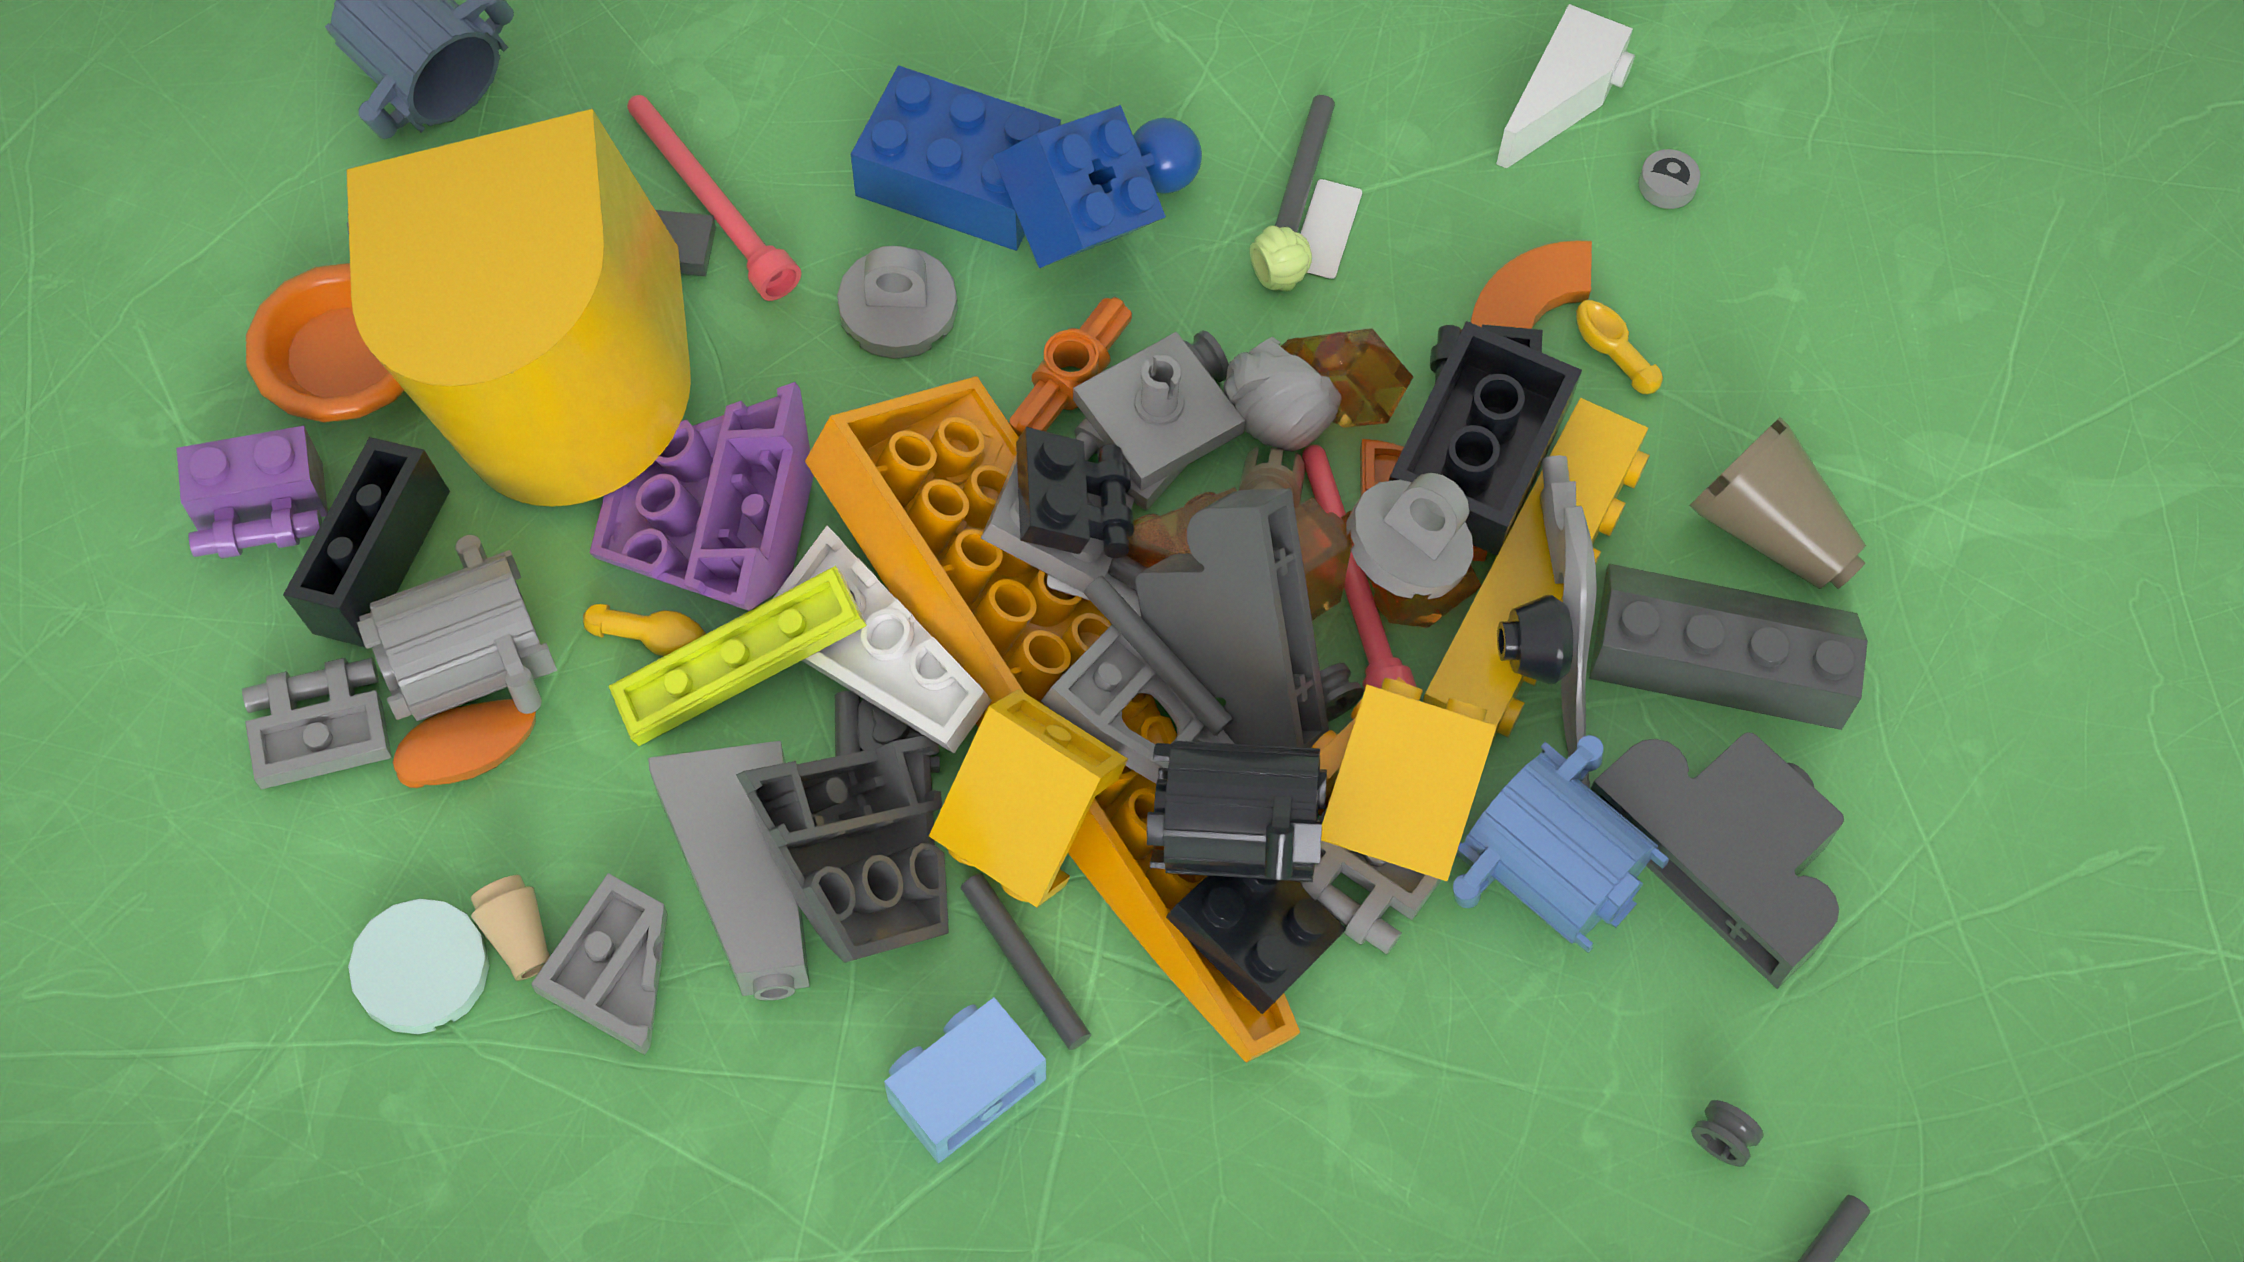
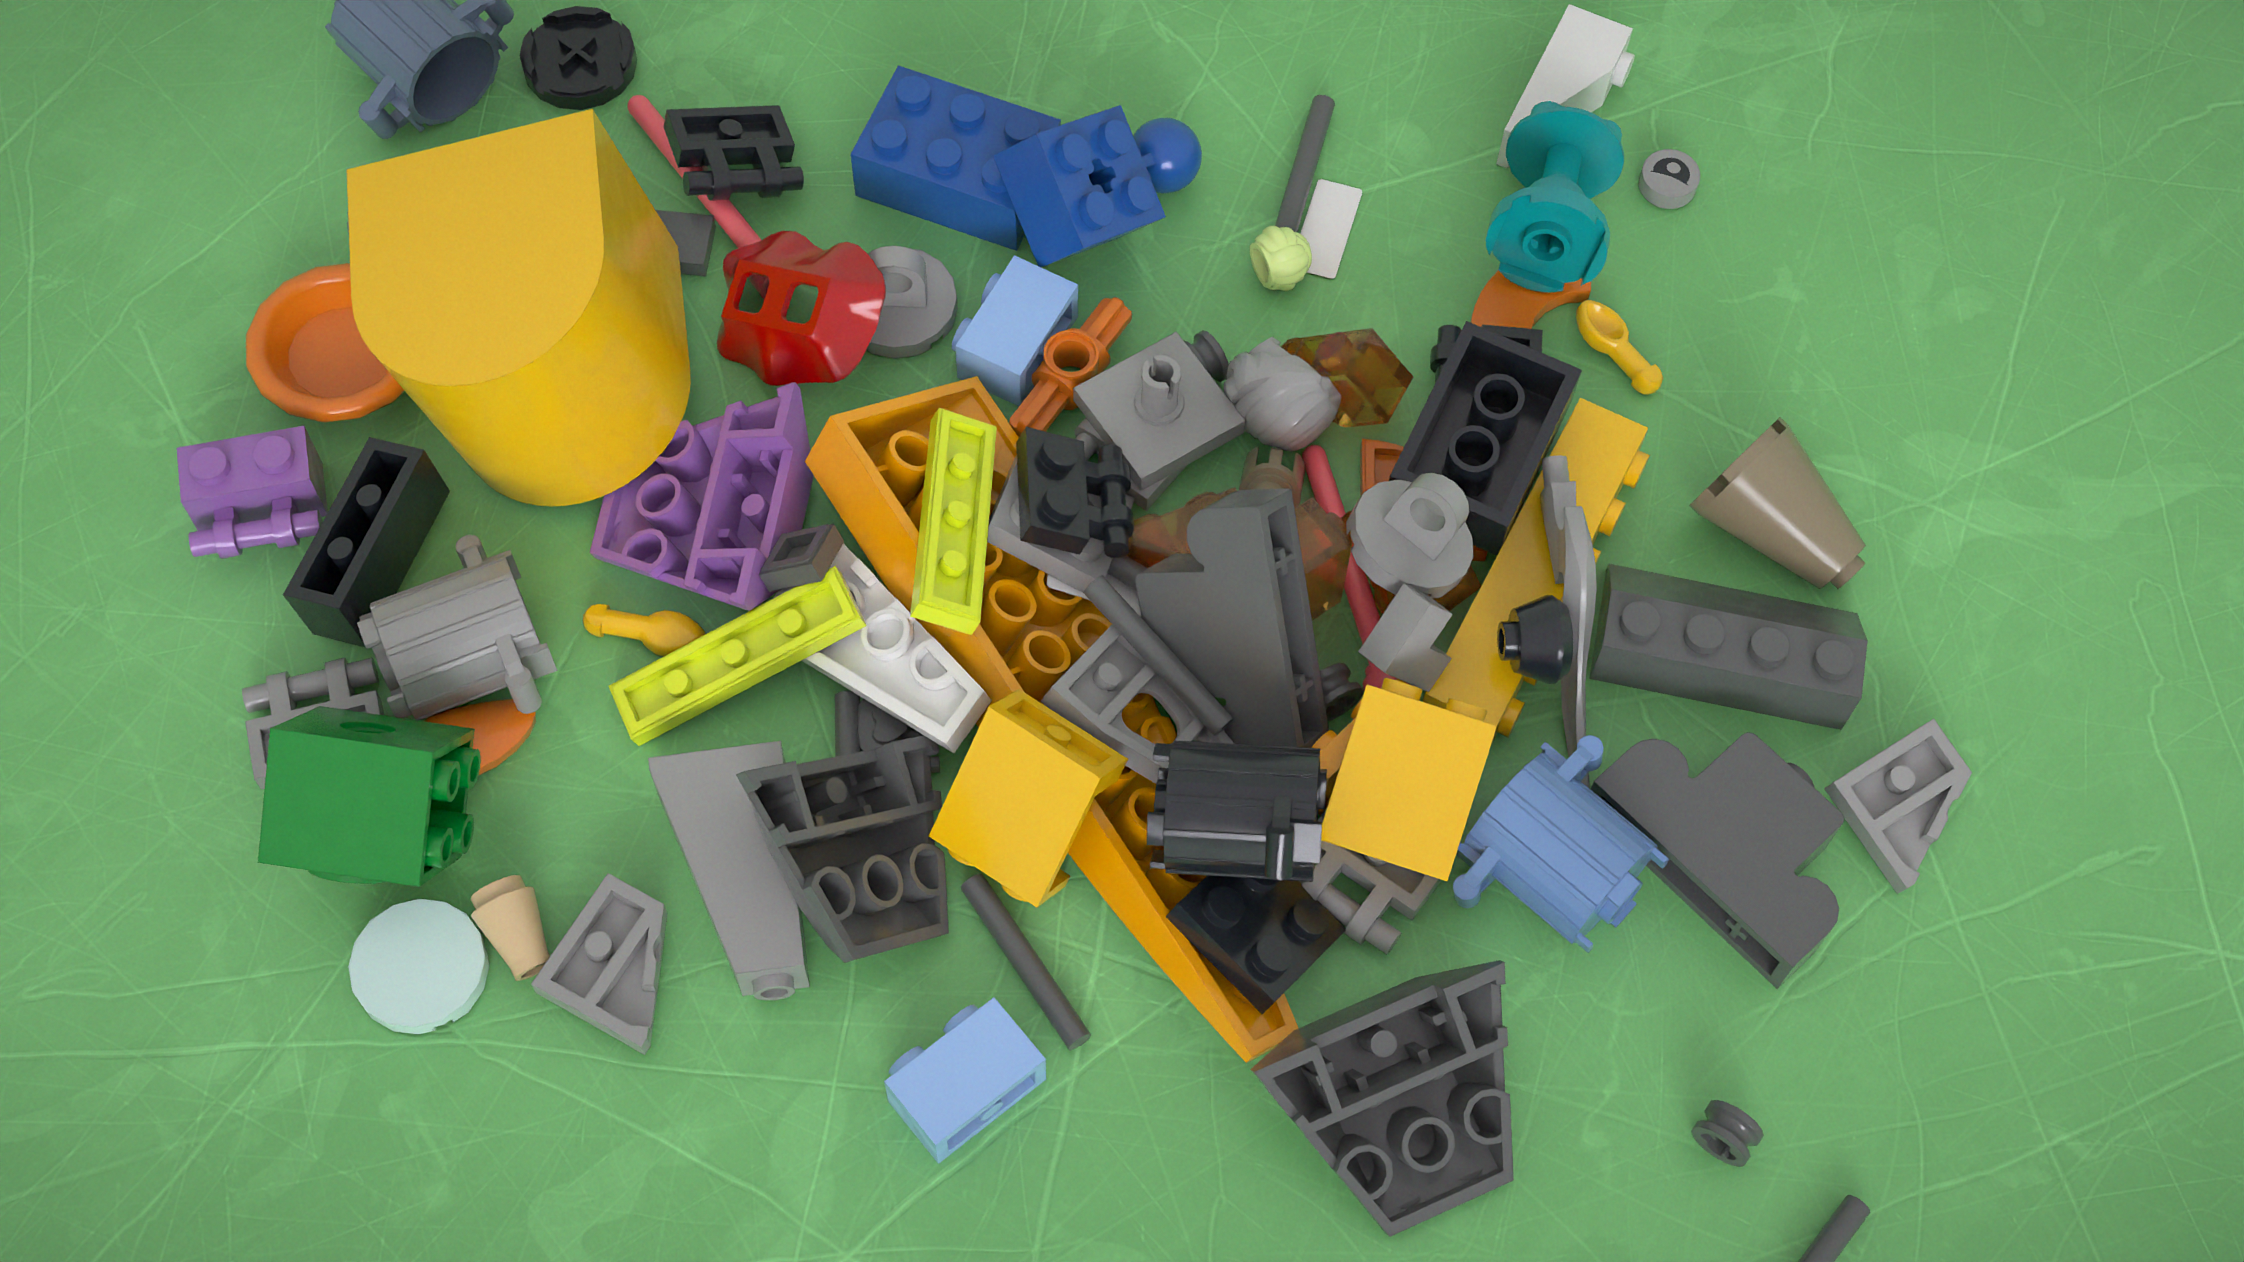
none -> green brick [258,706,481,887]
none -> black tile [519,6,637,110]
none -> black plate [664,105,804,201]
none -> red piece [717,231,886,386]
none -> dark grey tile [759,524,844,592]
none -> neon yellow tile [910,408,997,635]
none -> light blue brick [952,255,1078,406]
none -> dark grey wedge [1250,960,1514,1237]
none -> light grey piece [1358,583,1453,692]
none -> teal piece [1486,101,1624,293]
none -> light grey wing [1824,719,1972,894]

